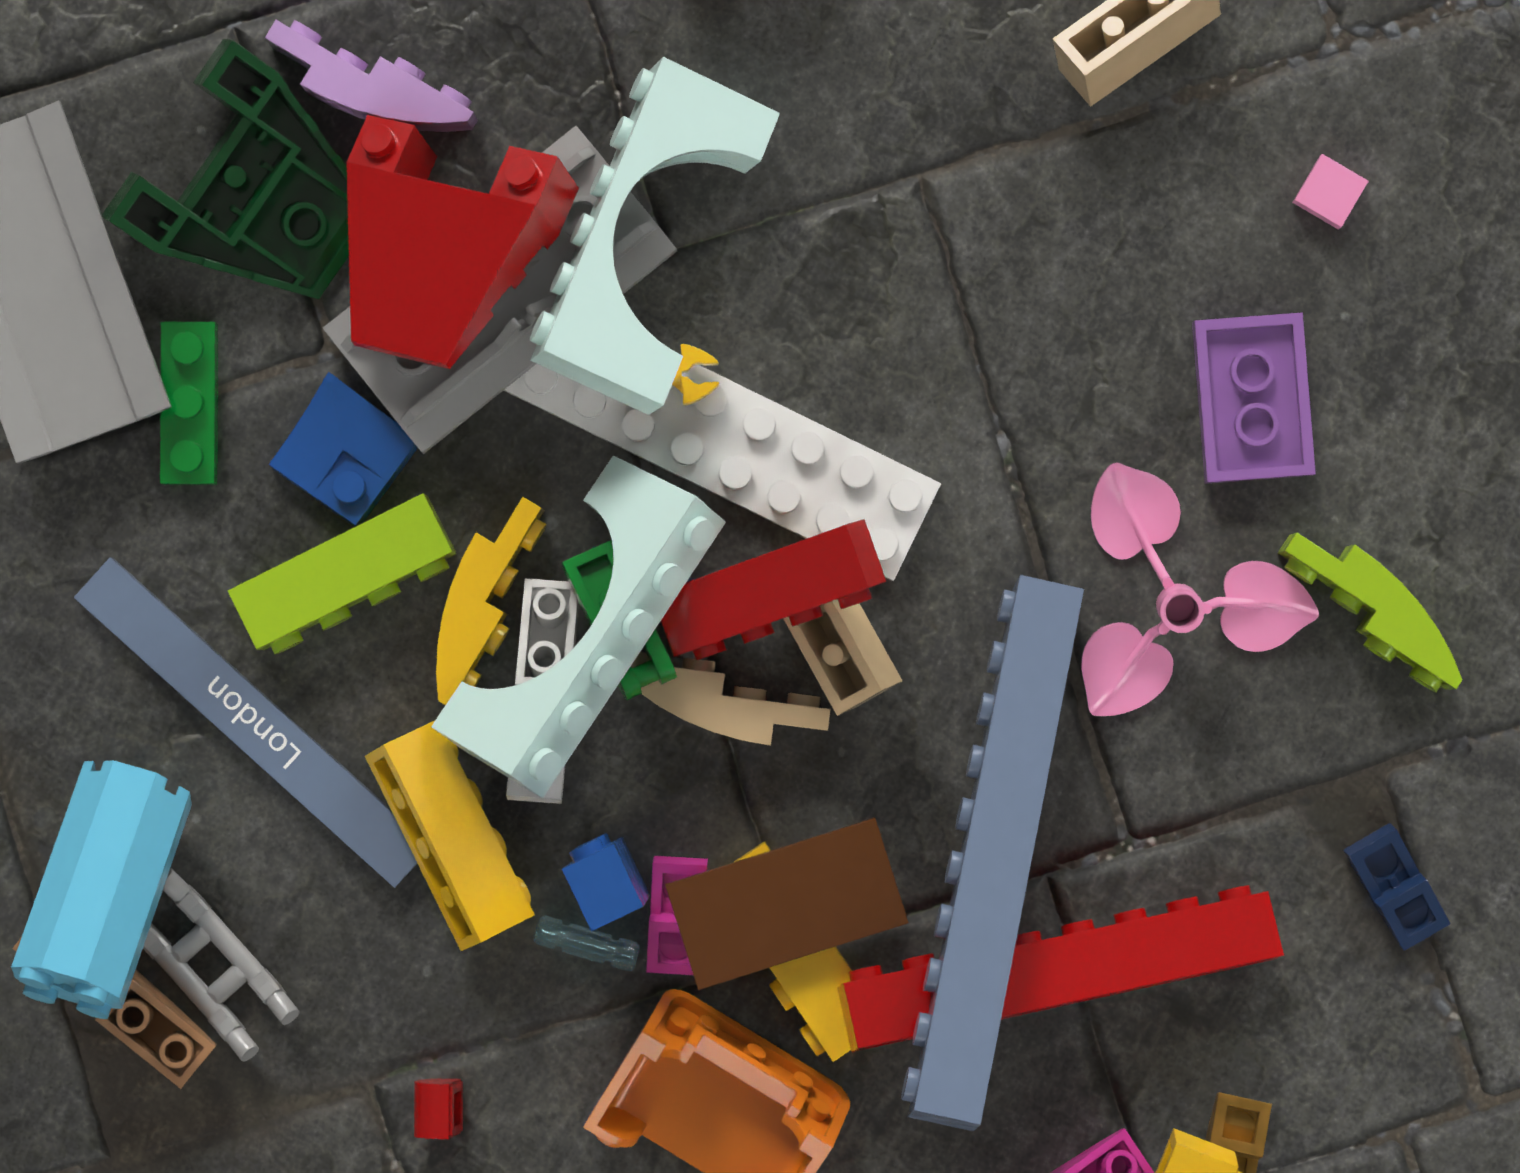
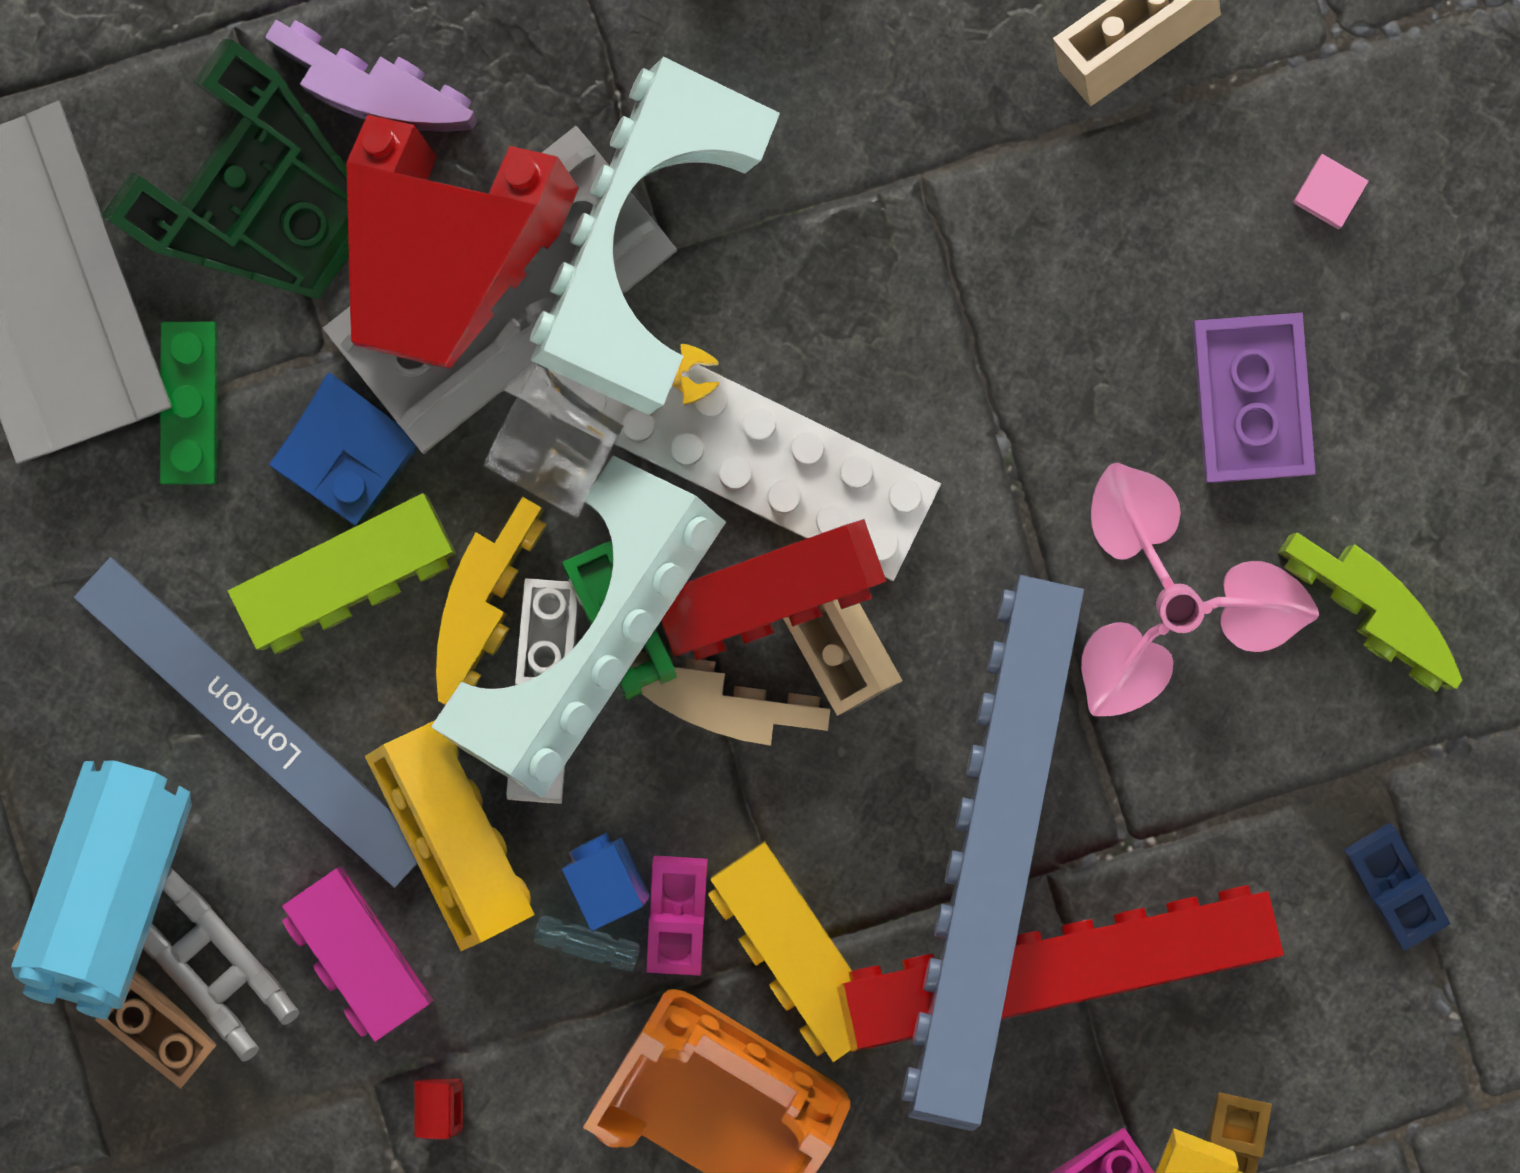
reddish brown tile [665,817,909,990] -> none
none -> dark pink brick [282,866,434,1042]
none -> clear plate [483,363,624,518]

